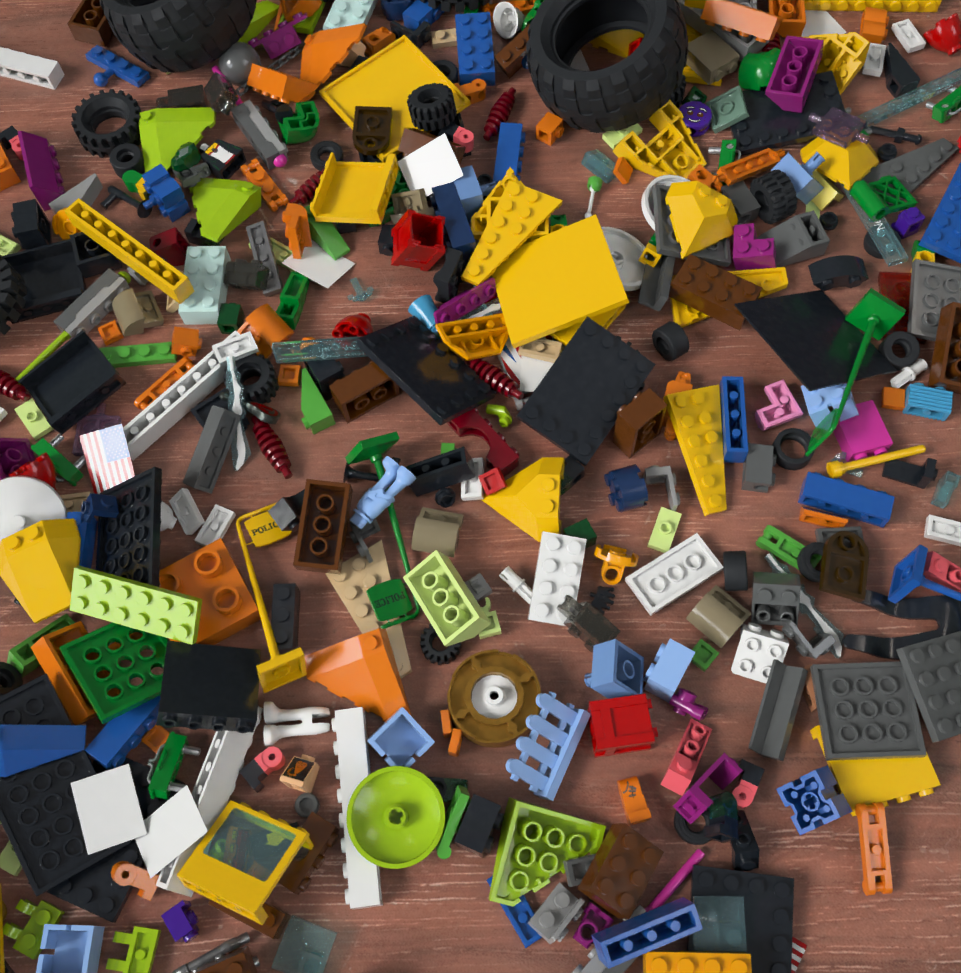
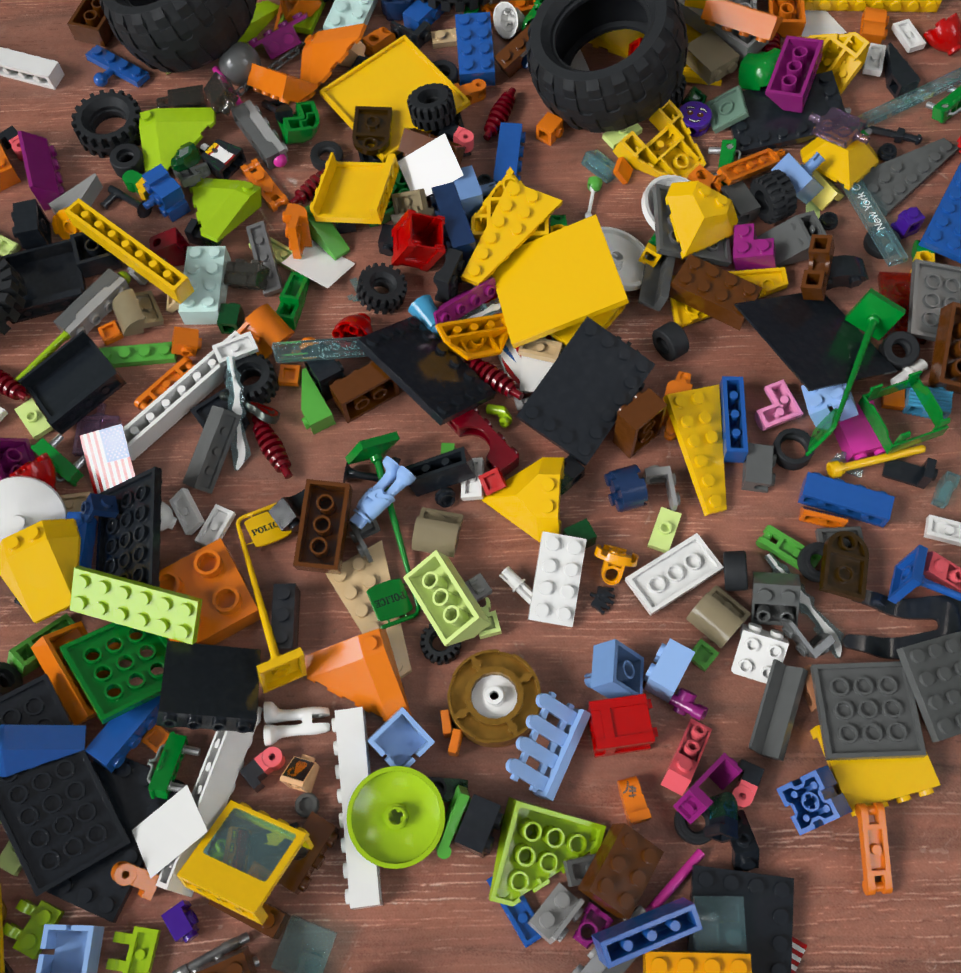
white sticker [71,764,147,855] -> none
clear smoke brick [557,595,620,652] -> none
green piece [849,175,918,222] -> none
none -> black tyre [356,263,408,315]
none -> reddish brown arch [800,234,835,301]
none -> green piece [858,370,951,454]

